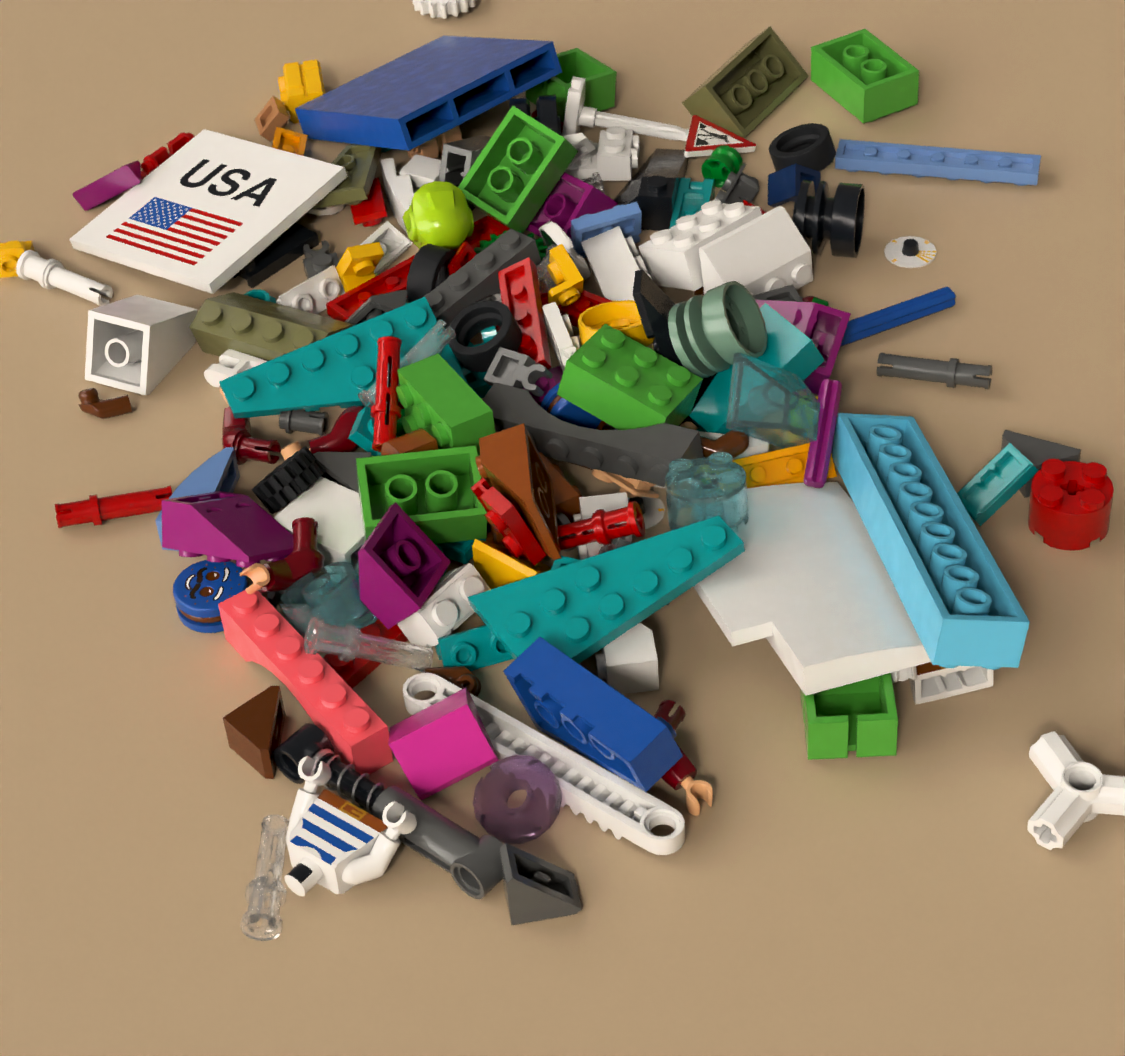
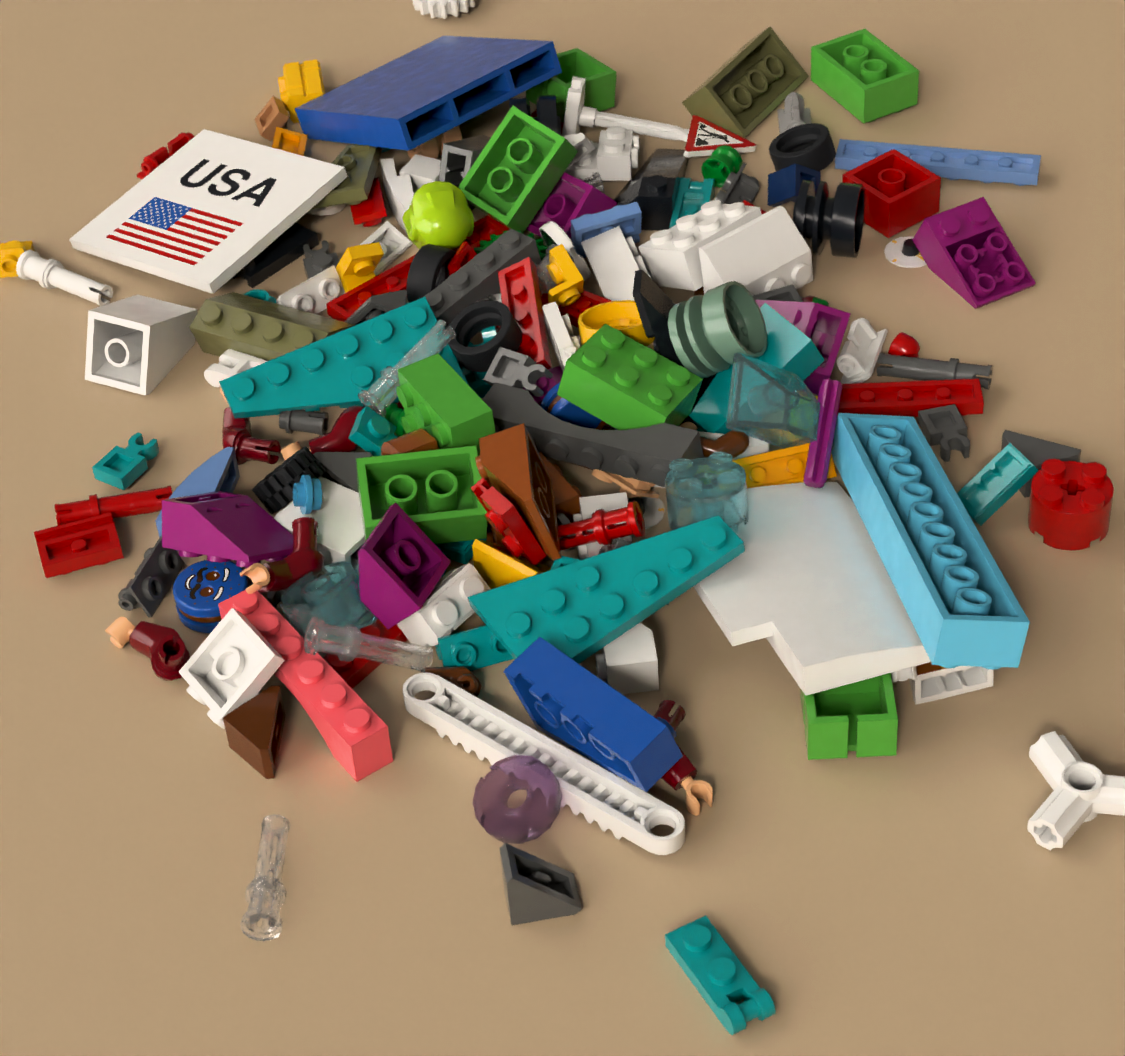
magenta slope [73,160,141,211] -> none
reddish brown arm [78,388,132,419] -> none
dark grey piece [273,723,503,899] -> none
white torso [284,756,417,896] -> none
red pin [371,336,402,452] -> none
dark pink slope [388,688,499,801] -> none
blue axle [840,287,956,347] -> none
none -> red plate [34,512,124,578]
none -> teal plate [92,433,159,490]
none -> dark red arm [105,617,190,681]
none -> dark grey hinge [118,535,185,617]
none -> white plate [179,608,285,729]
none -> dark azure plate [293,475,322,515]
none -> teal plate [665,915,776,1035]
none -> light grey hinge [777,92,811,134]
none -> white hinge [837,318,888,384]
none -> red plate [837,379,984,417]
none -> red brick [842,149,941,238]
none -> red hinge [888,332,920,358]
none -> magenta slope [912,197,1036,309]
none -> dark grey plate [918,404,970,462]

